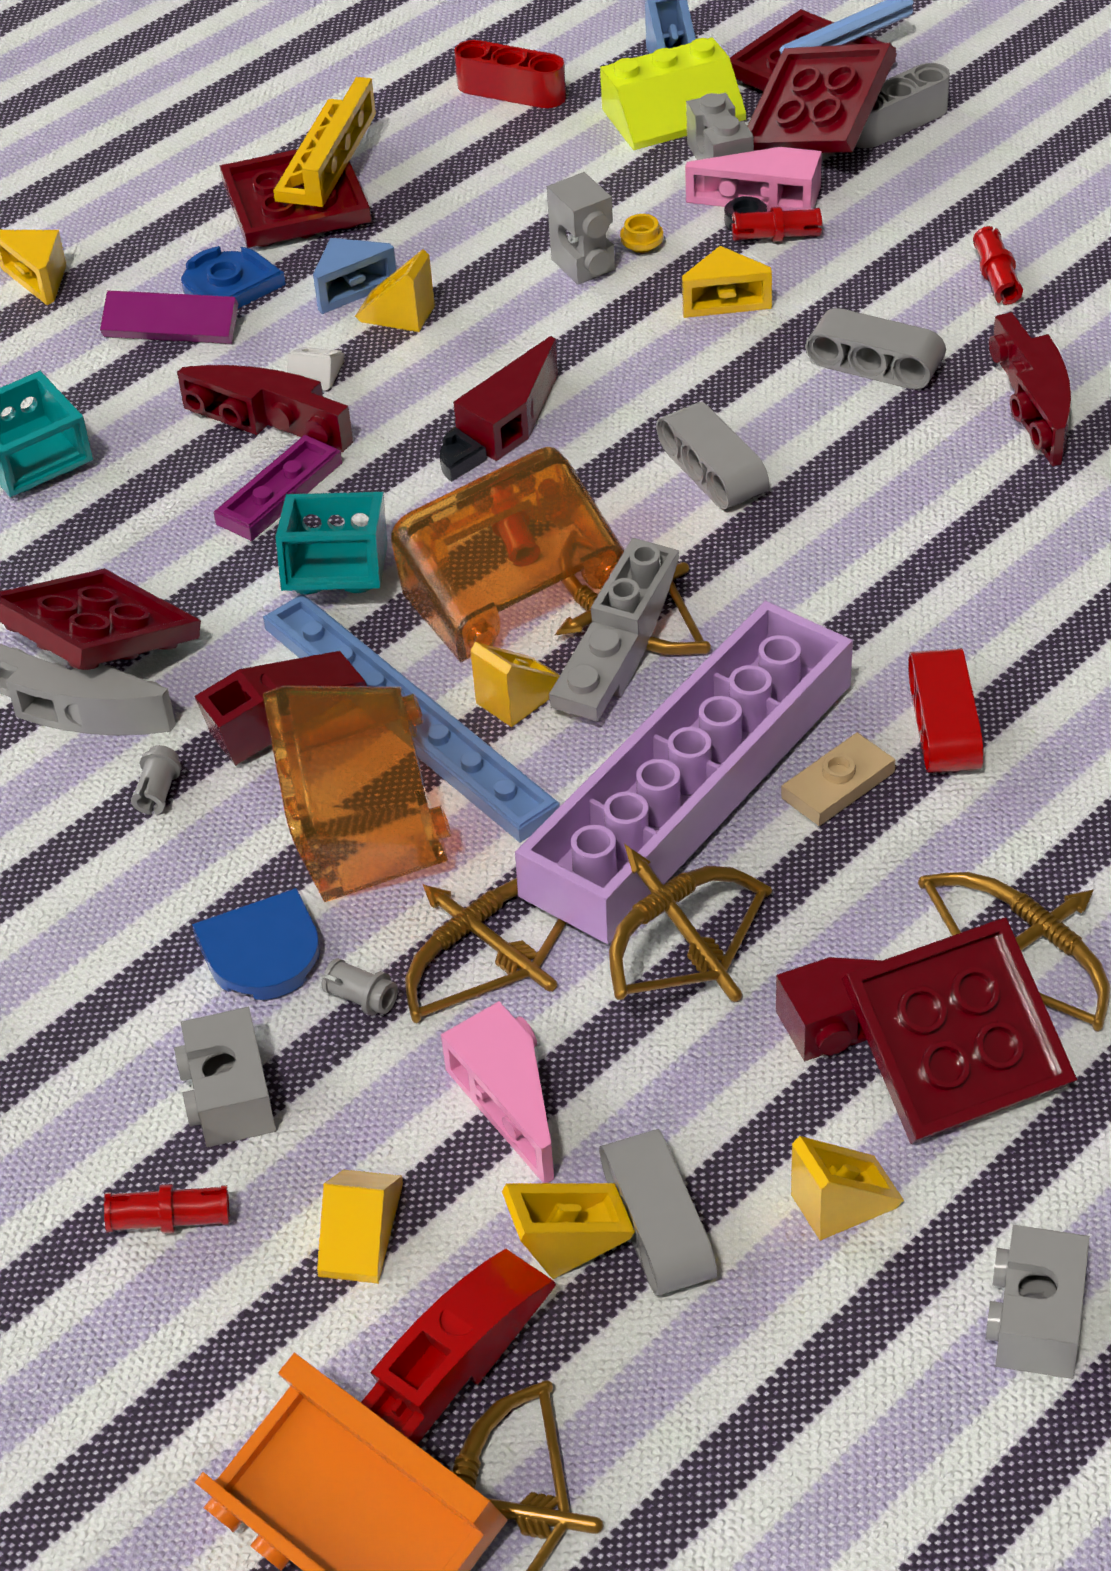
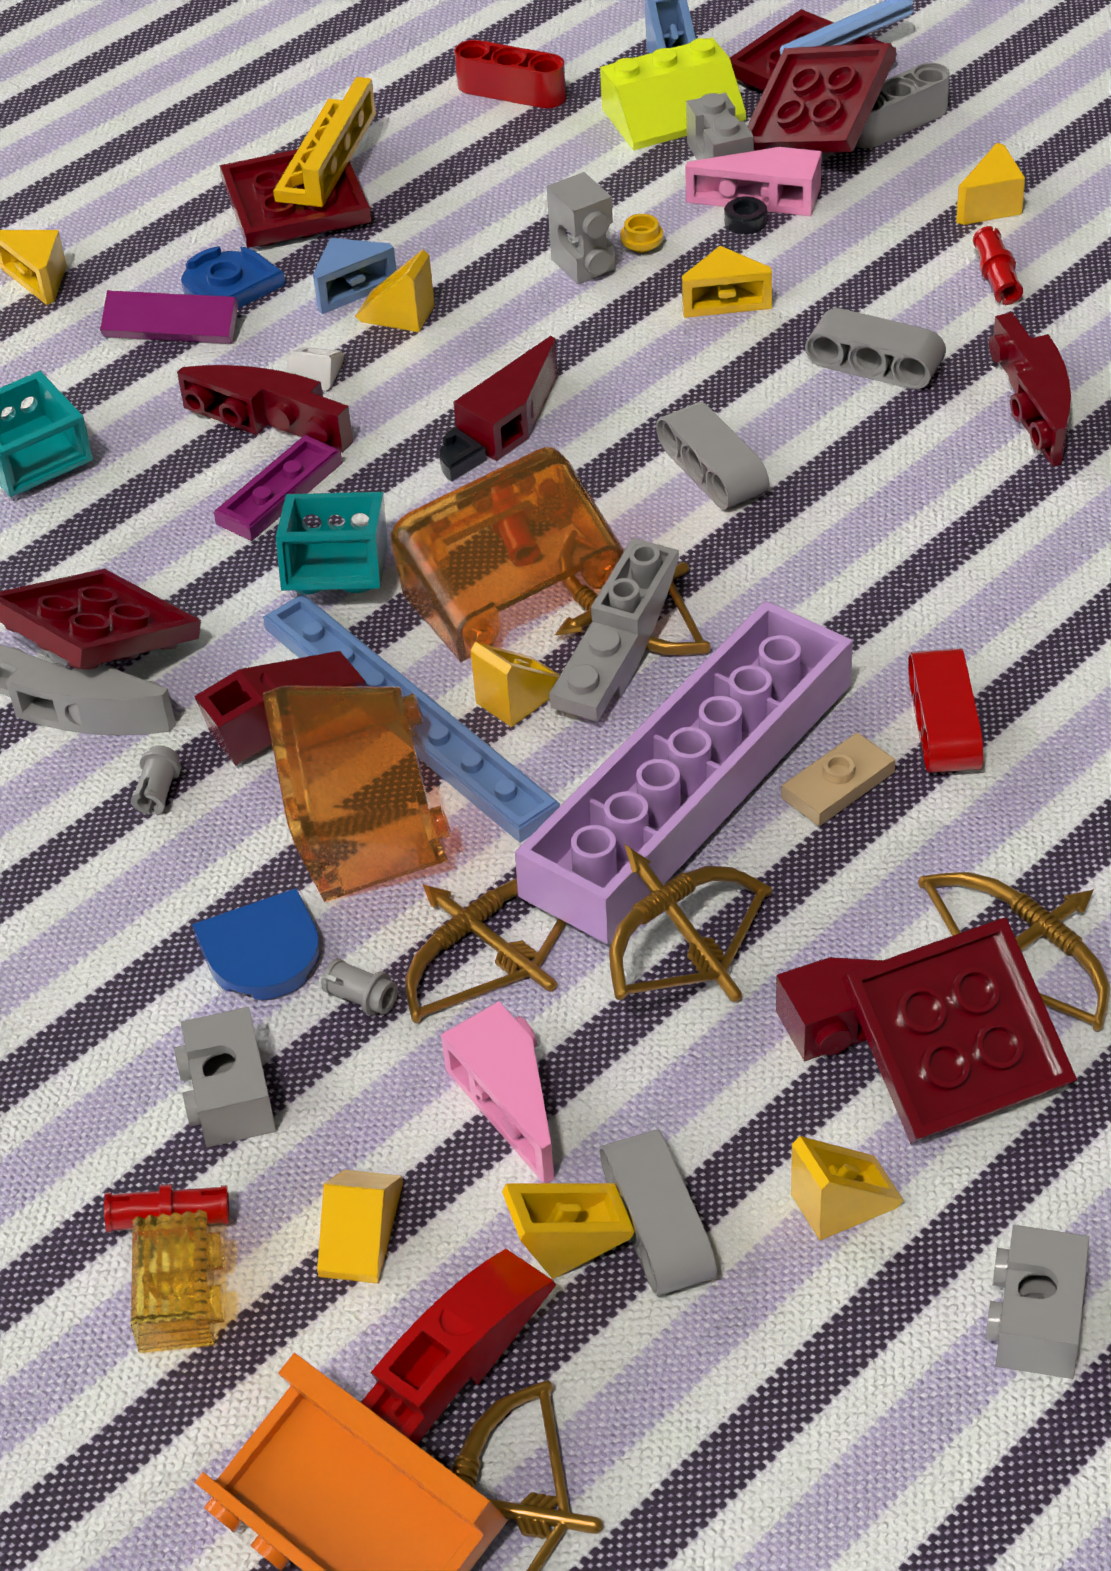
red pin [732,207,822,242] -> none
none -> clear yellow brick [131,1209,226,1353]
none -> yellow slope [956,143,1025,225]

